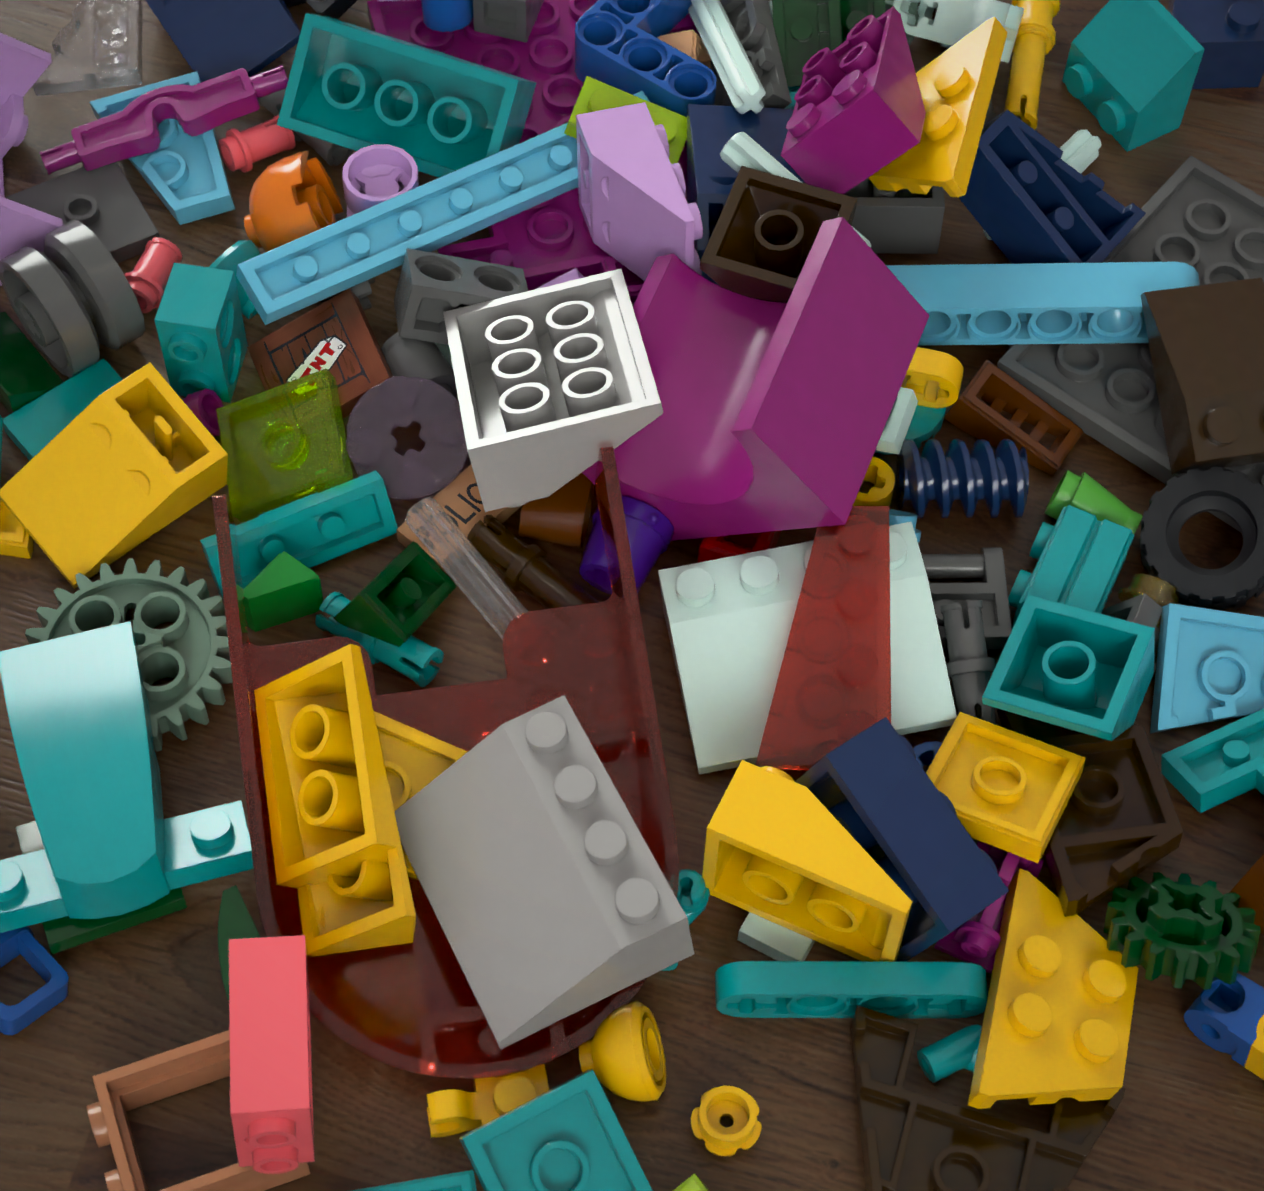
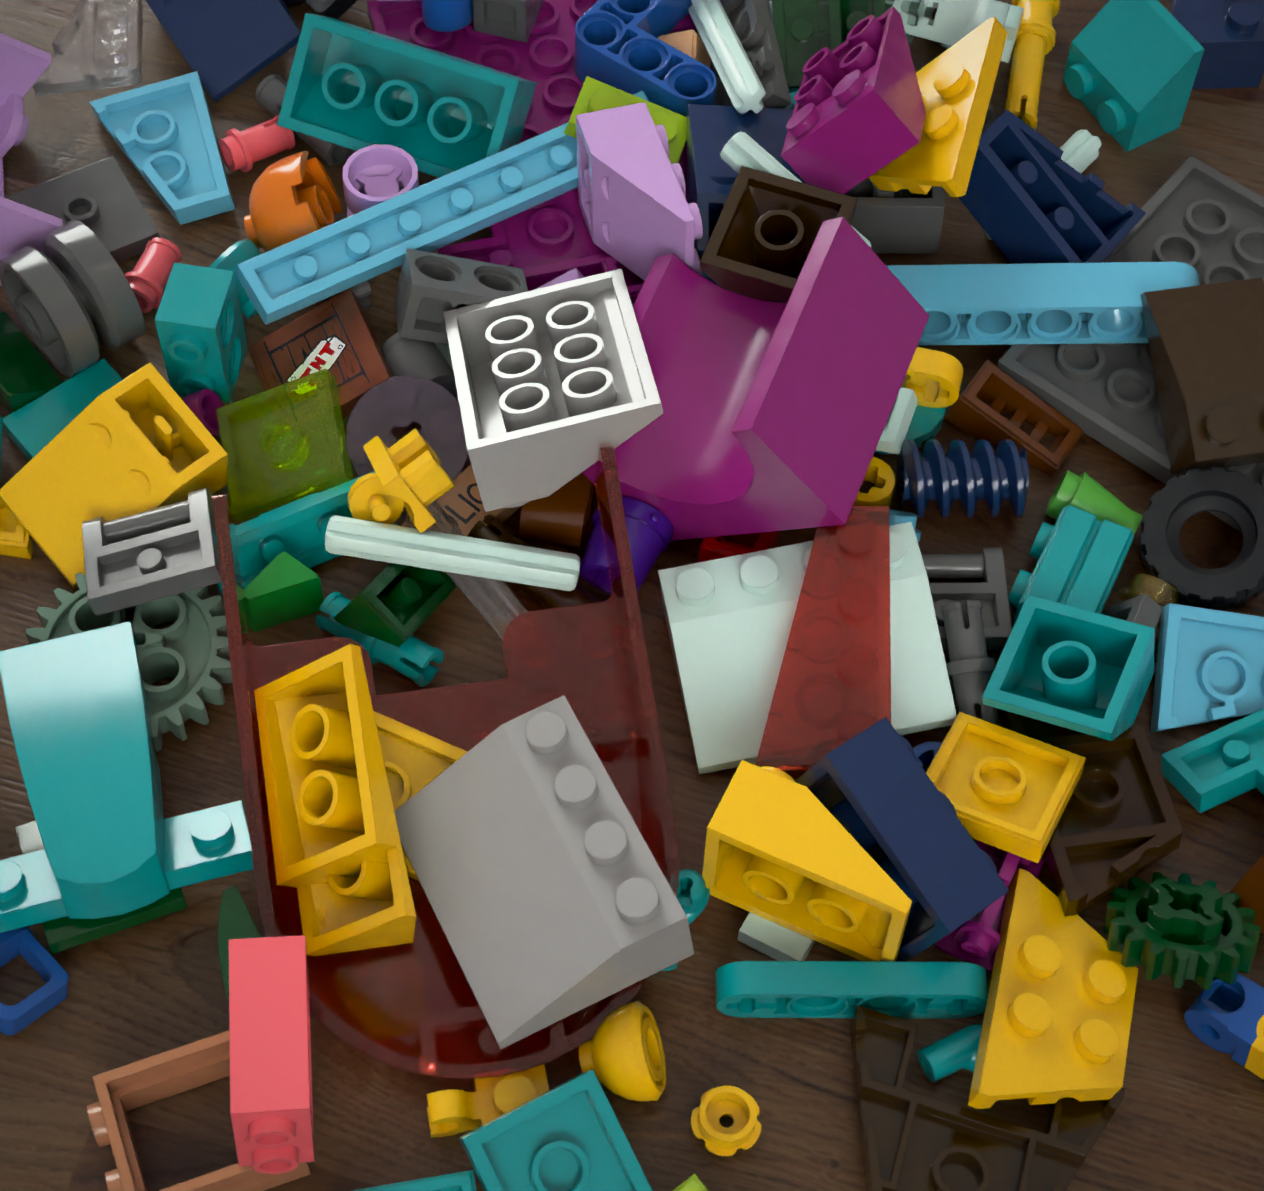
magenta piece [39,64,288,175] -> none
none -> dark grey plate [82,488,223,616]
none -> light aqua axle [325,515,580,591]
none -> yellow hips [347,428,454,533]

